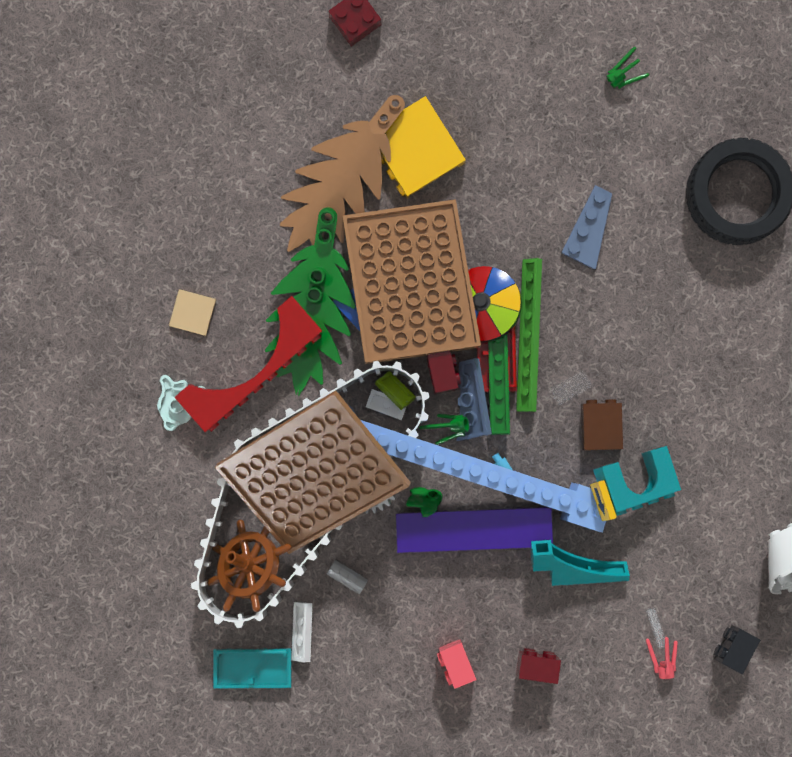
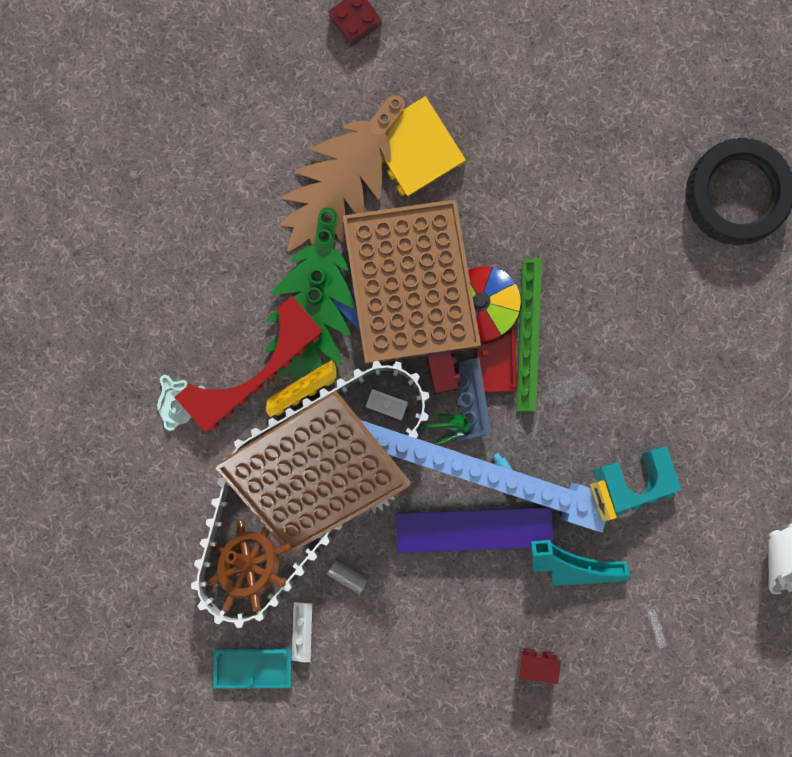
tan tile [169,289,216,336] -> none
lime tile [375,371,416,410] -> none
green plate [406,487,443,517] -> none
coral brick [437,639,476,689] -> none
green tile [488,334,510,435] -> none
sand blue wing [561,185,612,270] -> none
reddish brown brick [581,399,623,450] -> none
green plant [606,47,649,89] -> none
coral plant [646,637,678,679] -> none
black brick [714,625,761,675] -> none
none -> yellow plate [266,360,336,417]

